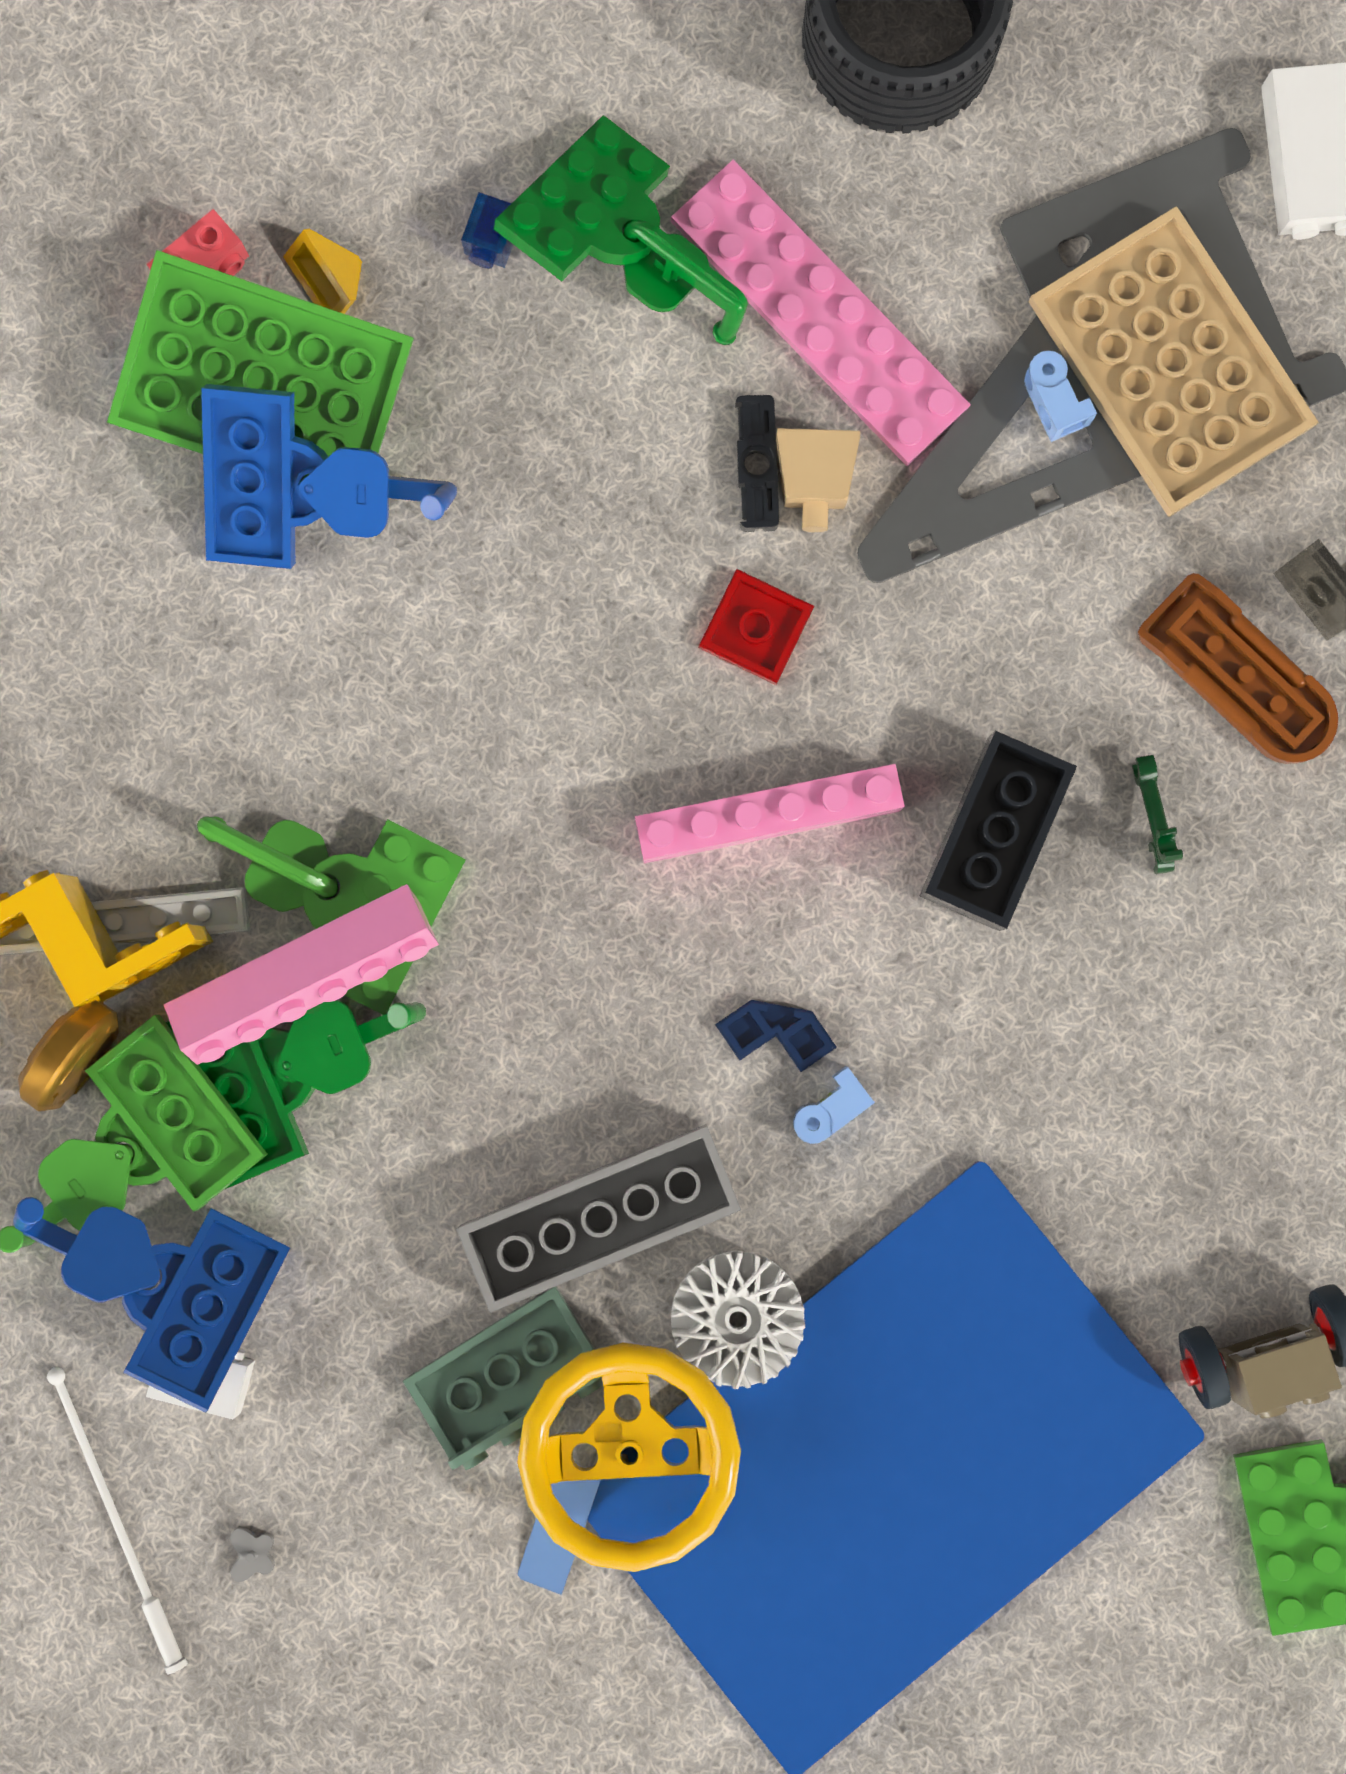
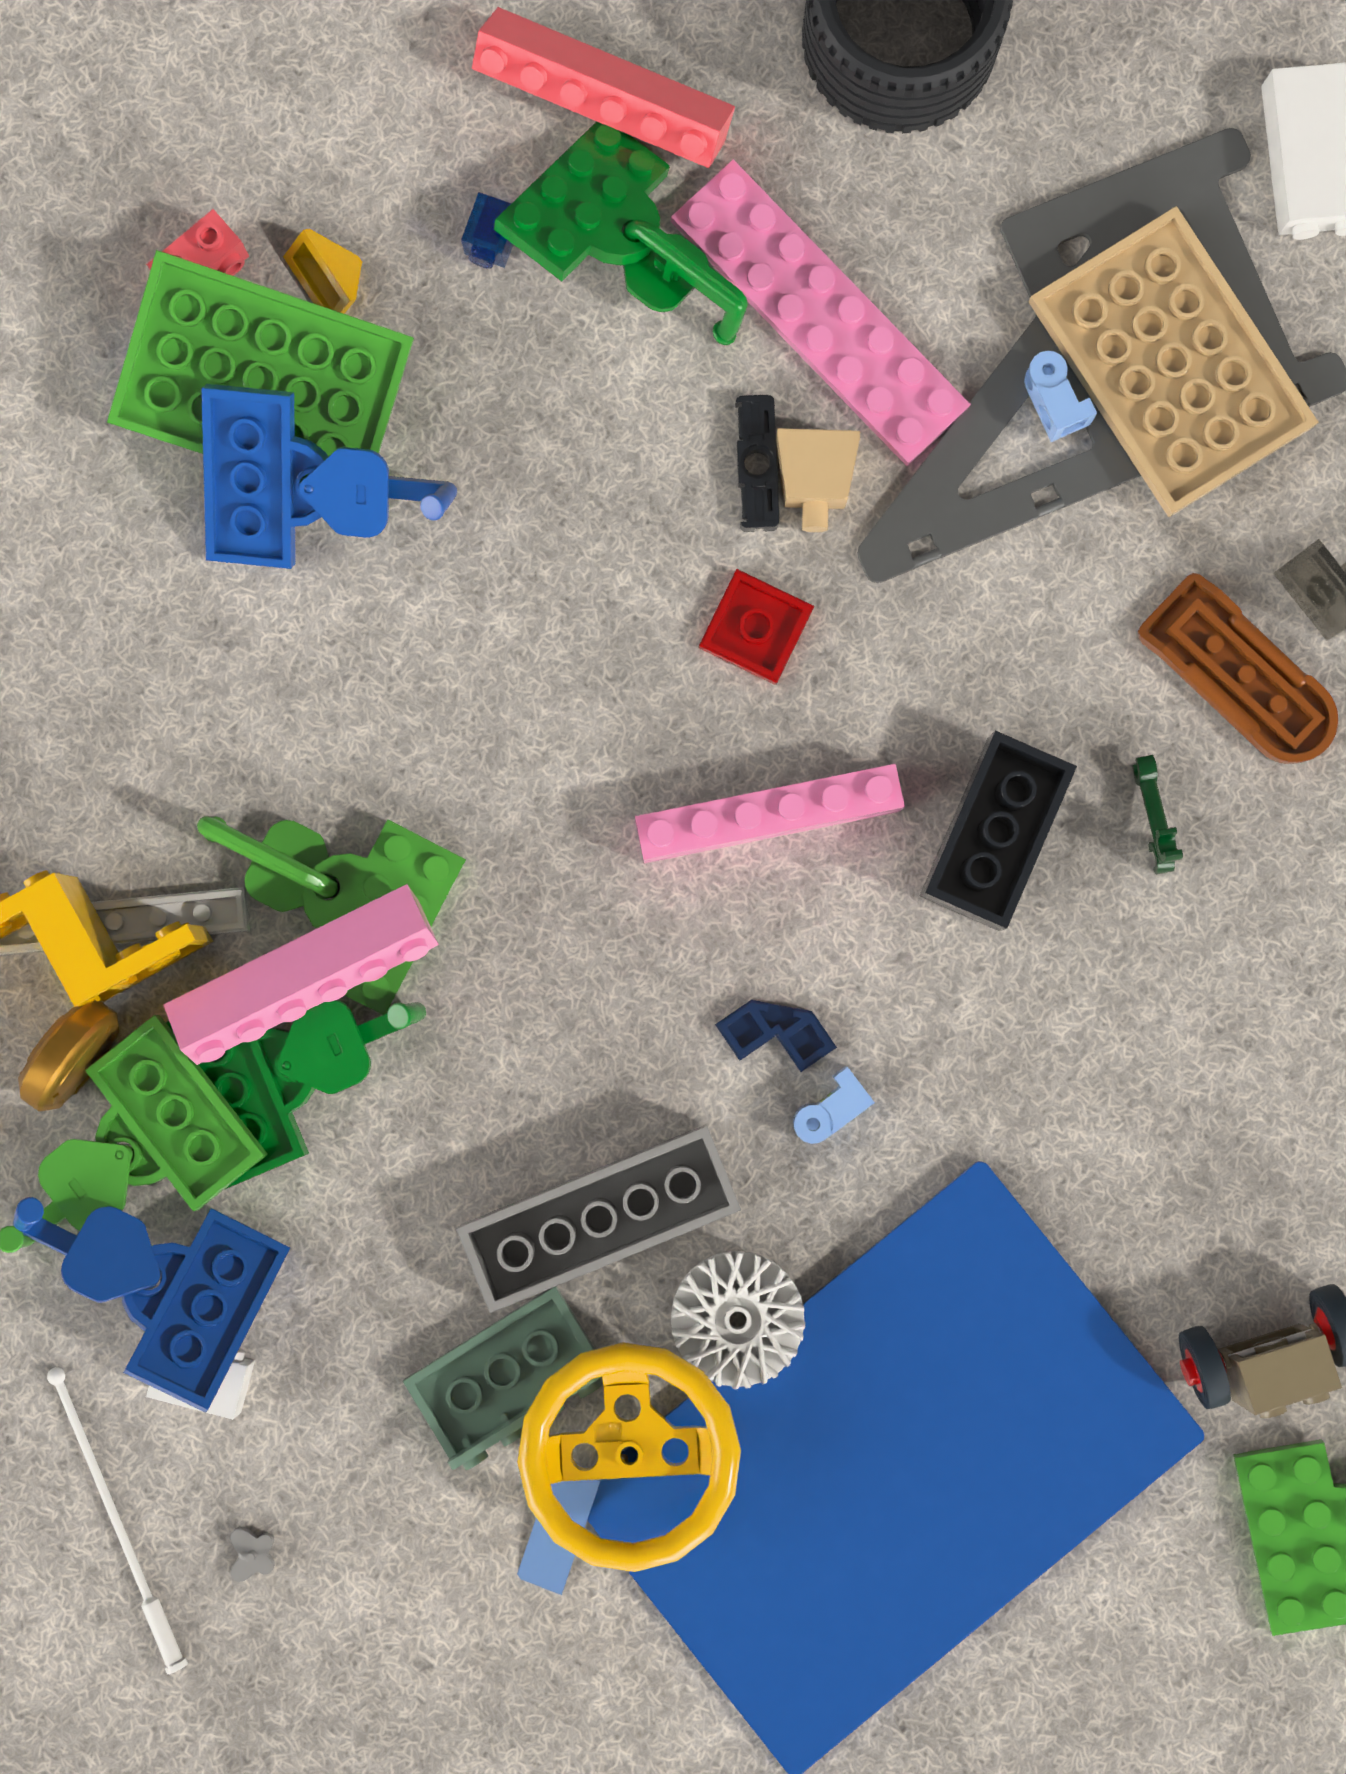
none -> coral brick [472,7,735,168]

